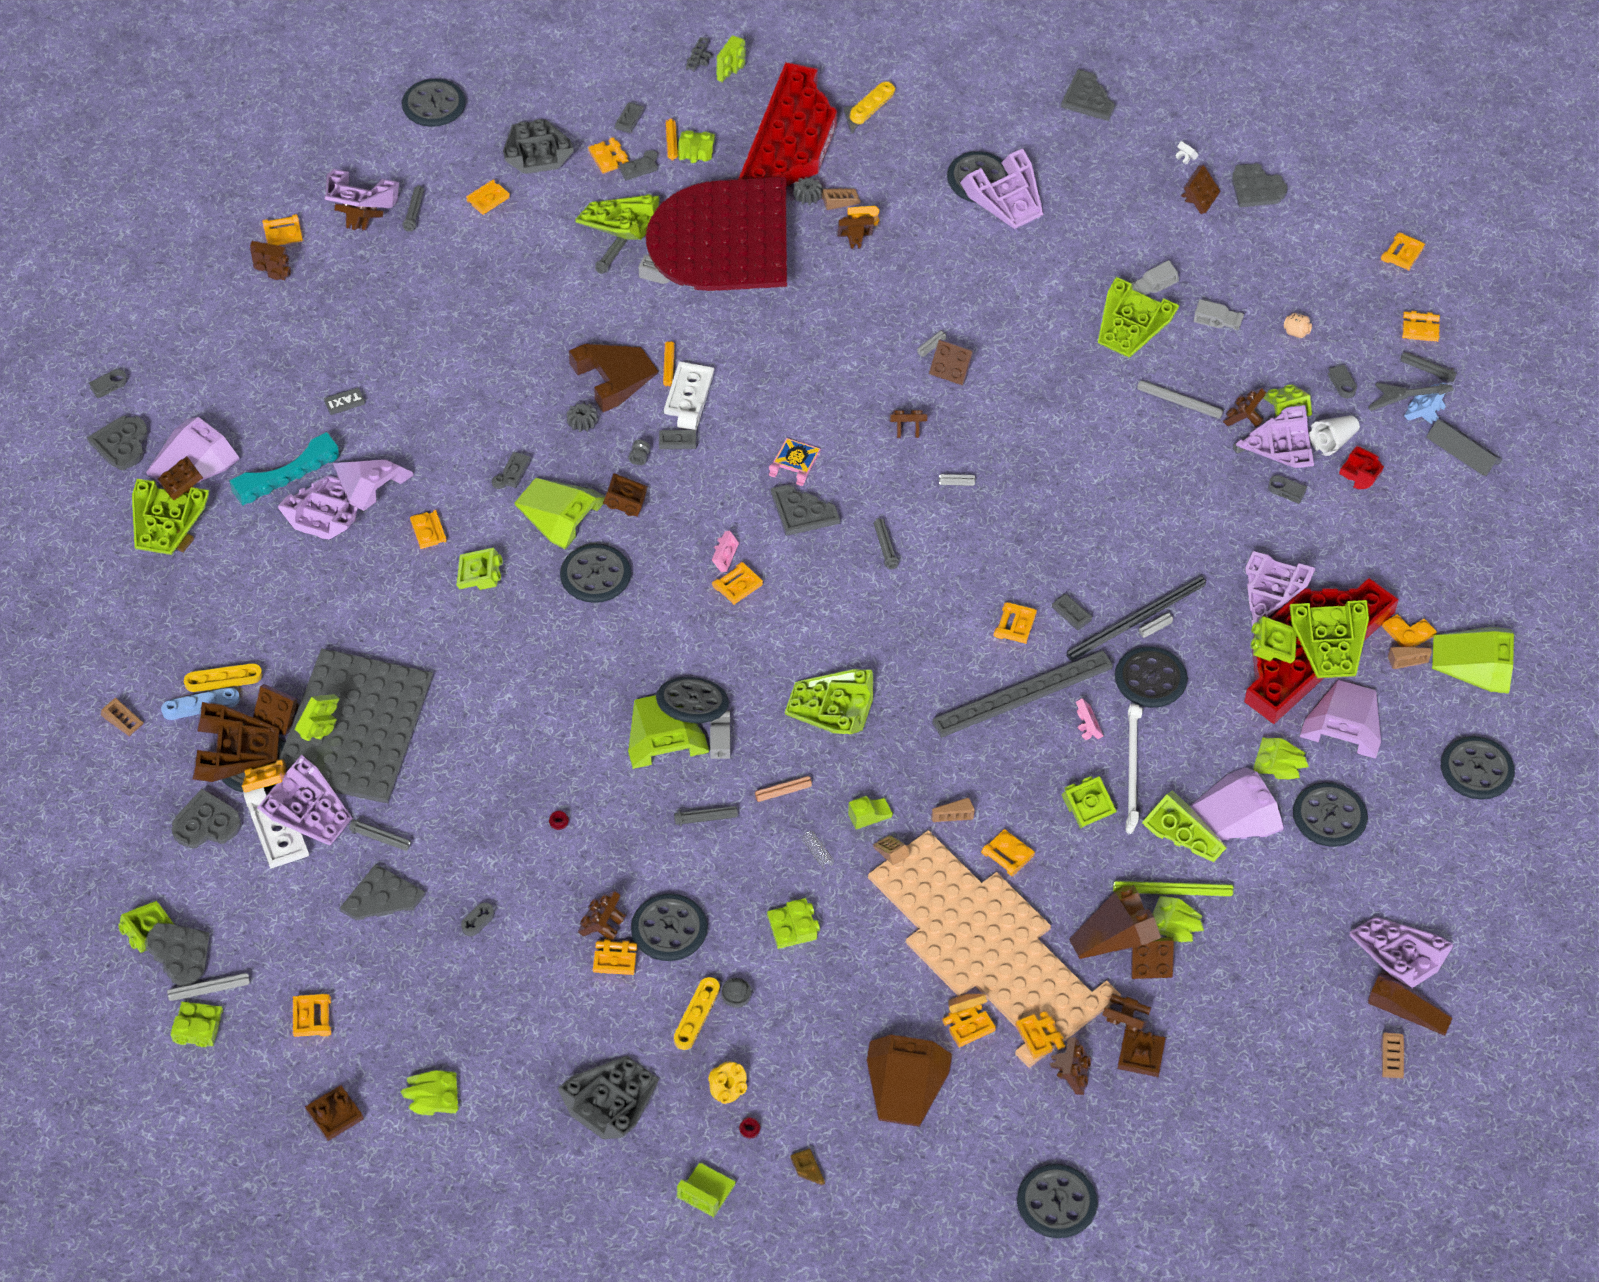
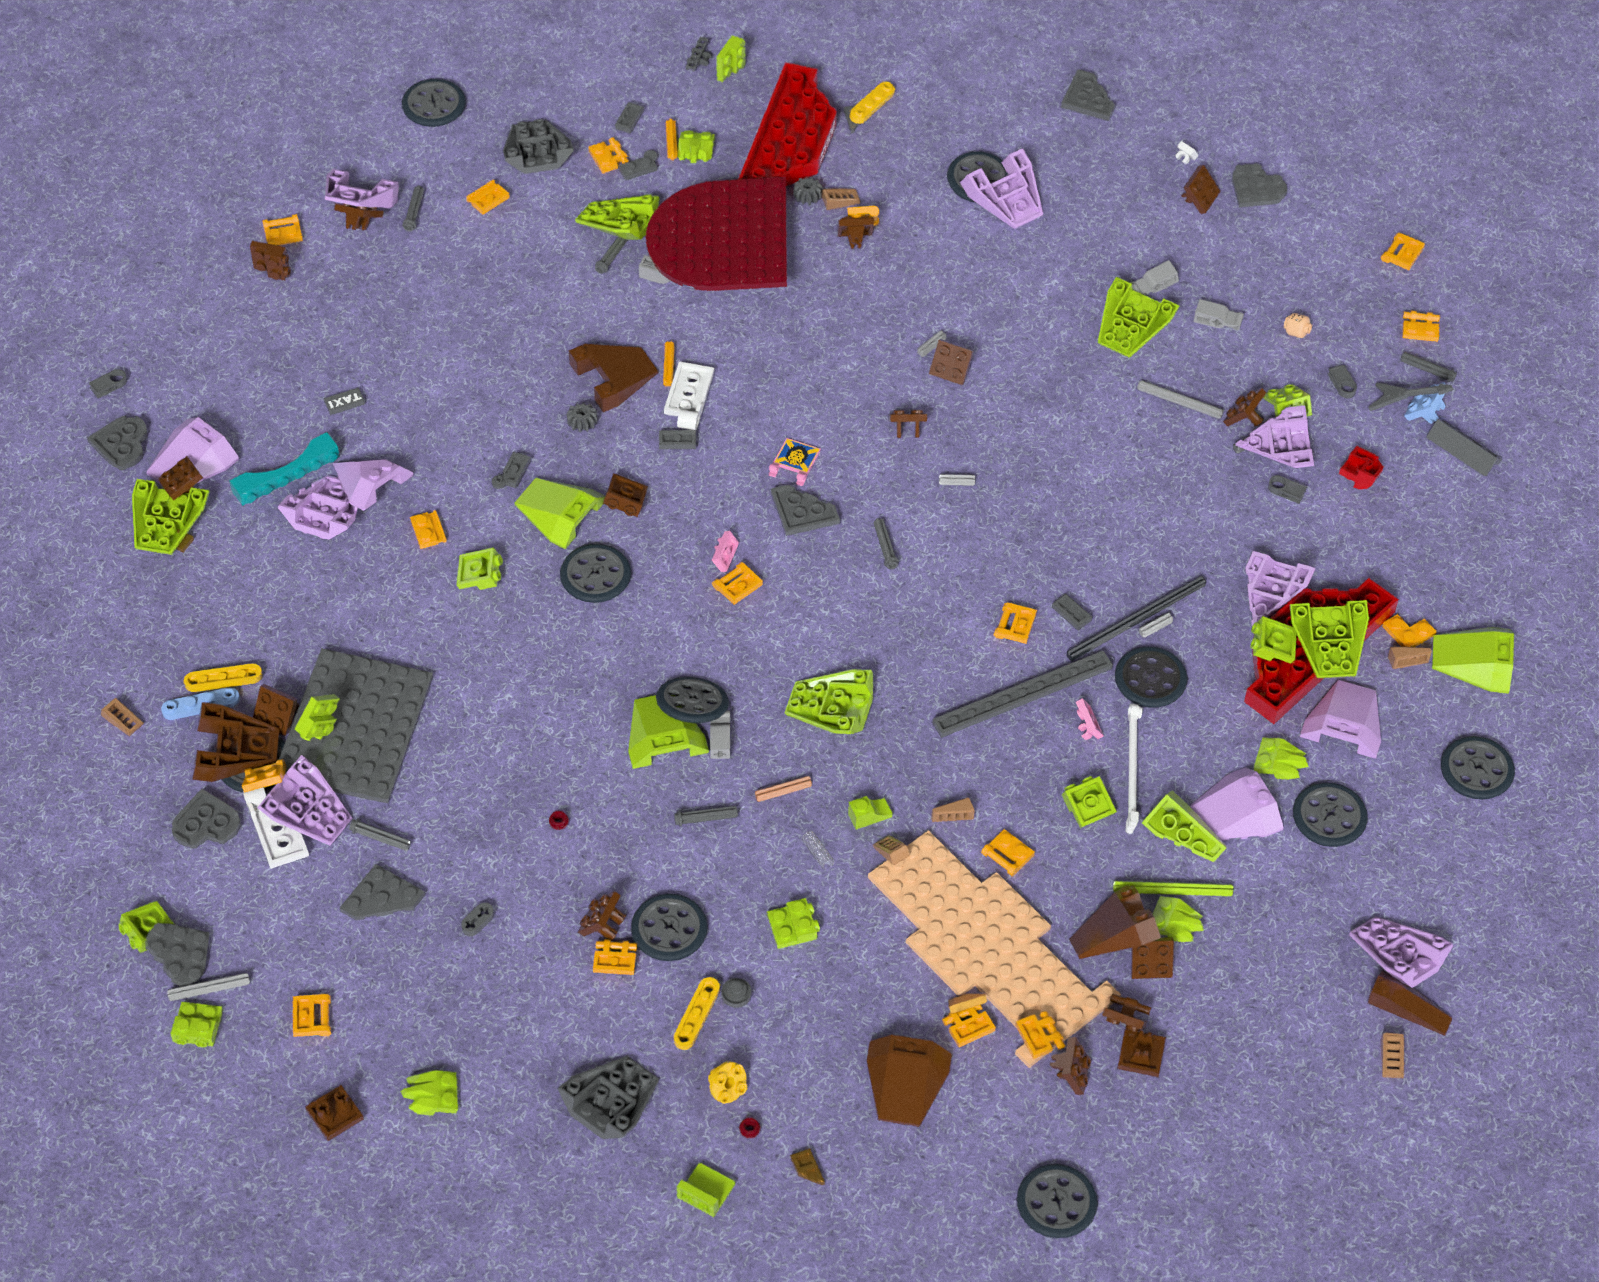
dark grey wheel [628,440,650,466] -> none
white cone [1309,415,1359,456] -> none

